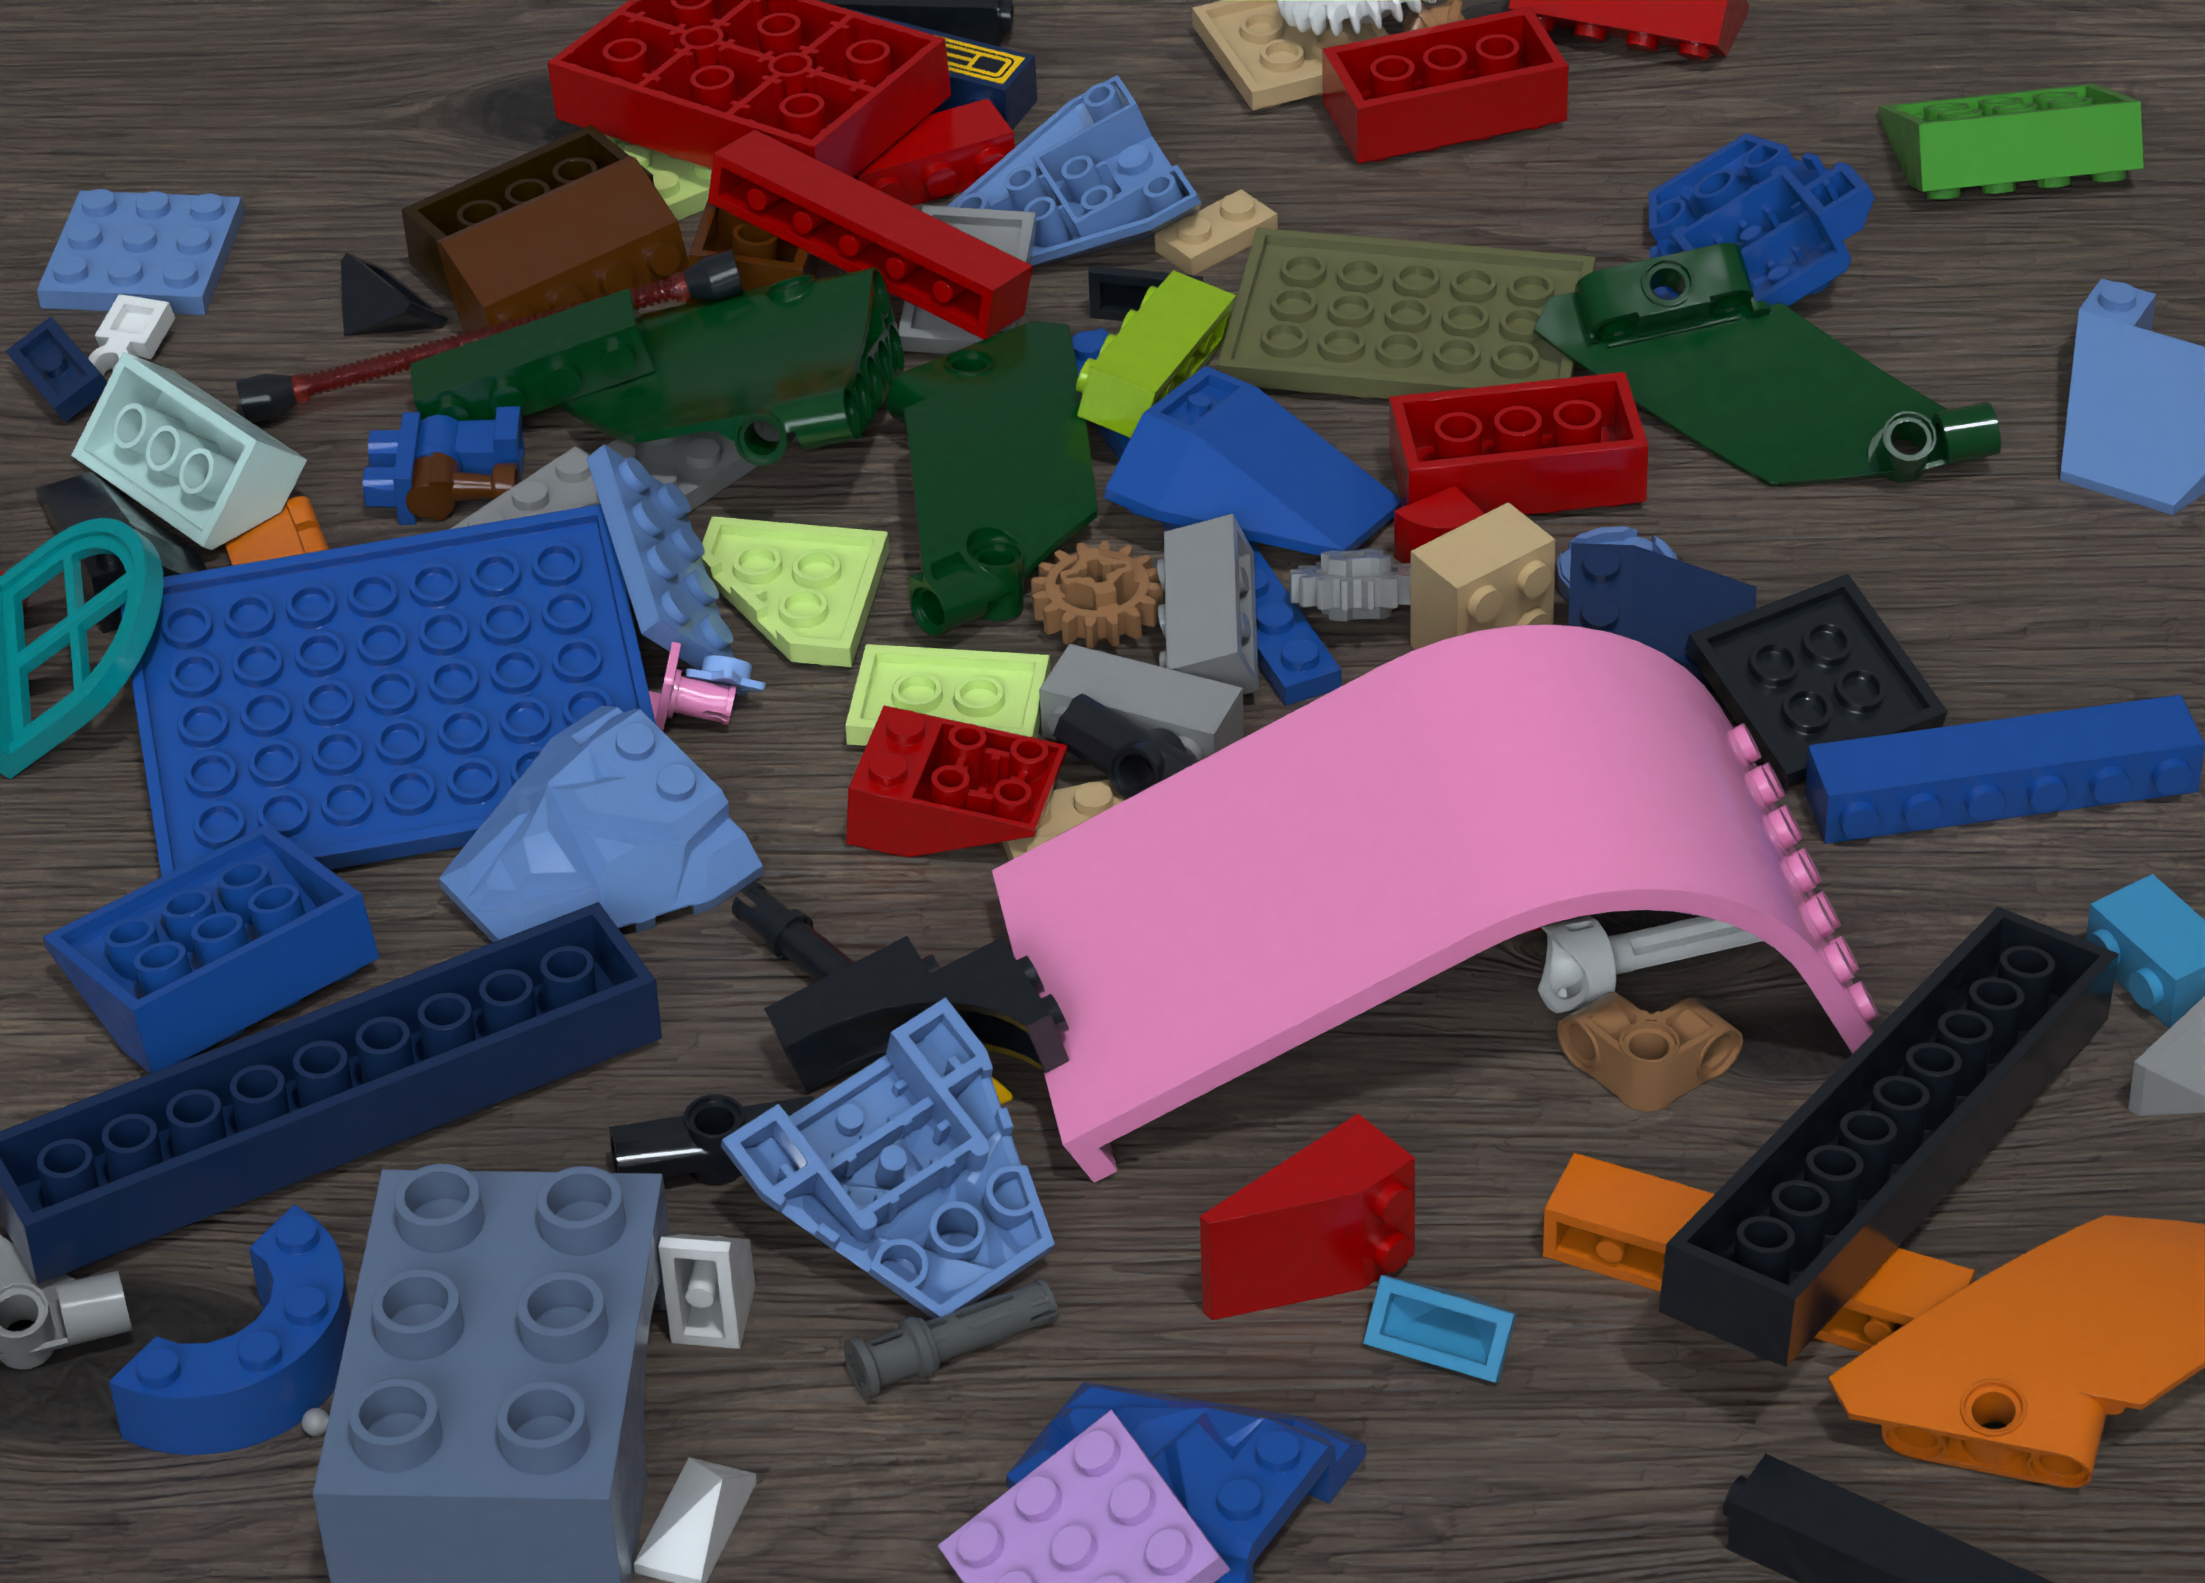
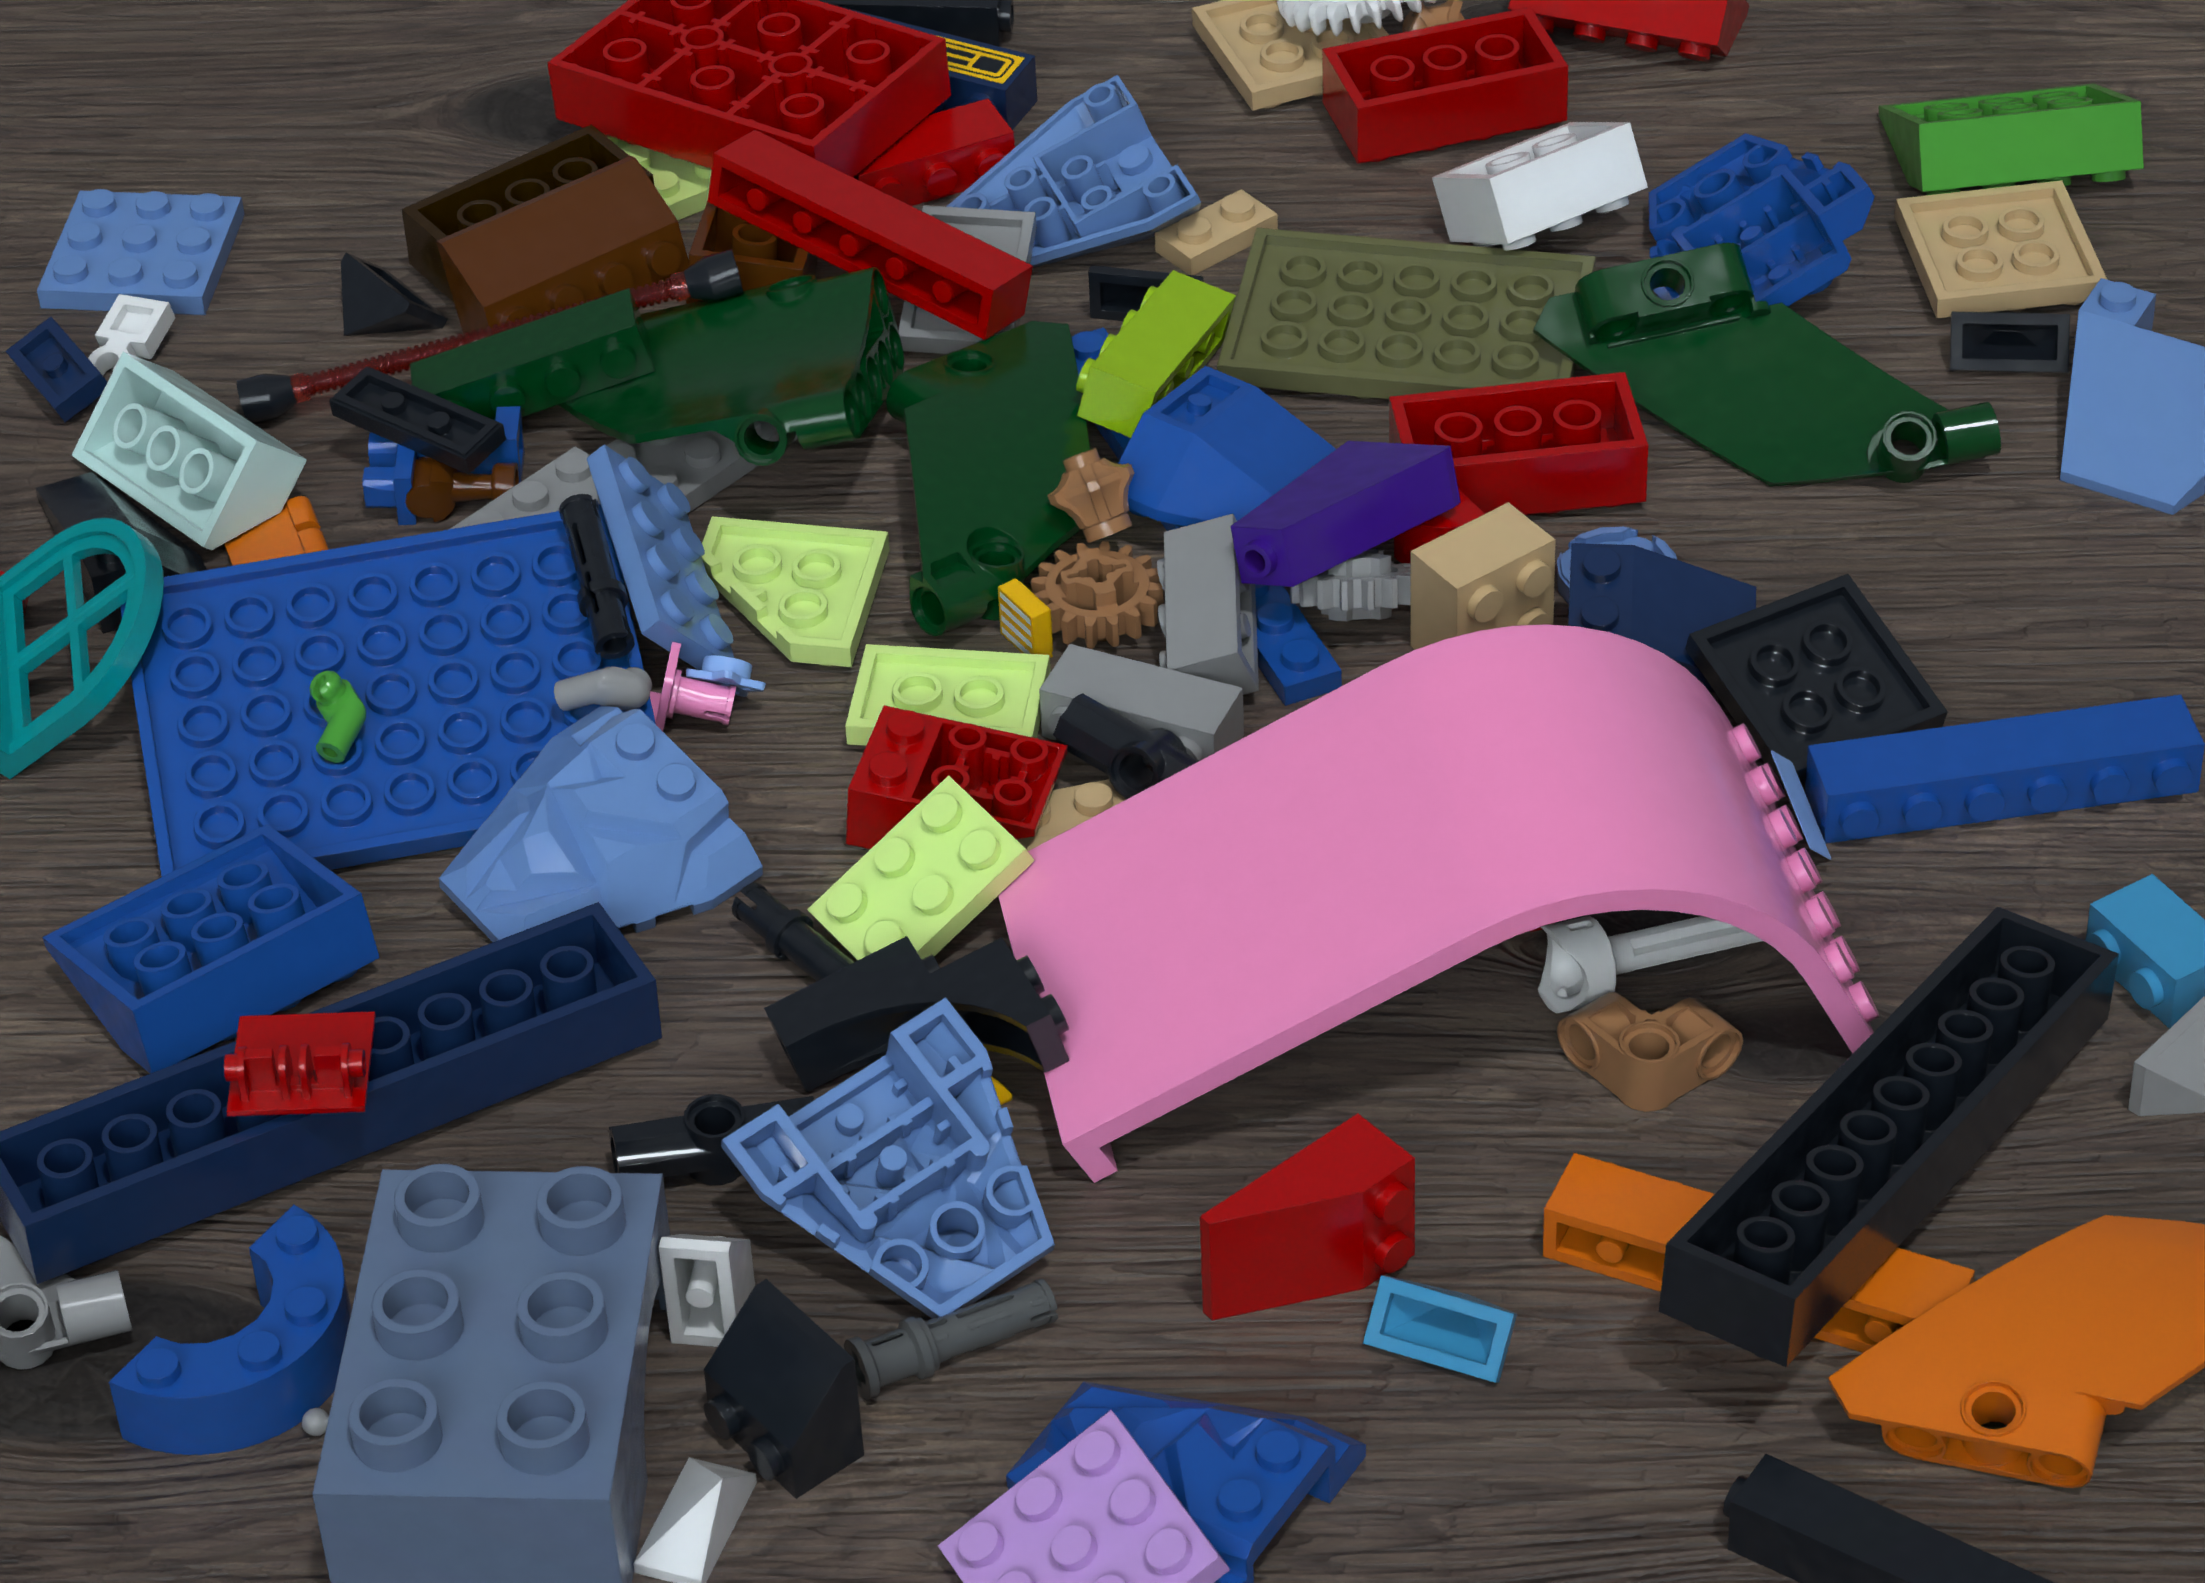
none -> red hinge [224,1011,376,1117]
none -> bright green arm [309,670,367,763]
none -> black tile [329,366,506,474]
none -> light grey arm [554,666,652,711]
none -> black pin [559,494,635,659]
none -> black slope [704,1279,864,1499]
none -> yellowish green plate [807,775,1035,961]
none -> yellow tile [998,578,1053,658]
none -> medium nougat rock [1047,448,1135,543]
none -> dark purple slope [1230,441,1461,587]
none -> white brick [1432,122,1648,251]
none -> light blue sticker [1771,750,1831,860]
none -> tan plate [1895,180,2108,318]
none -> black slope [1949,312,2070,374]

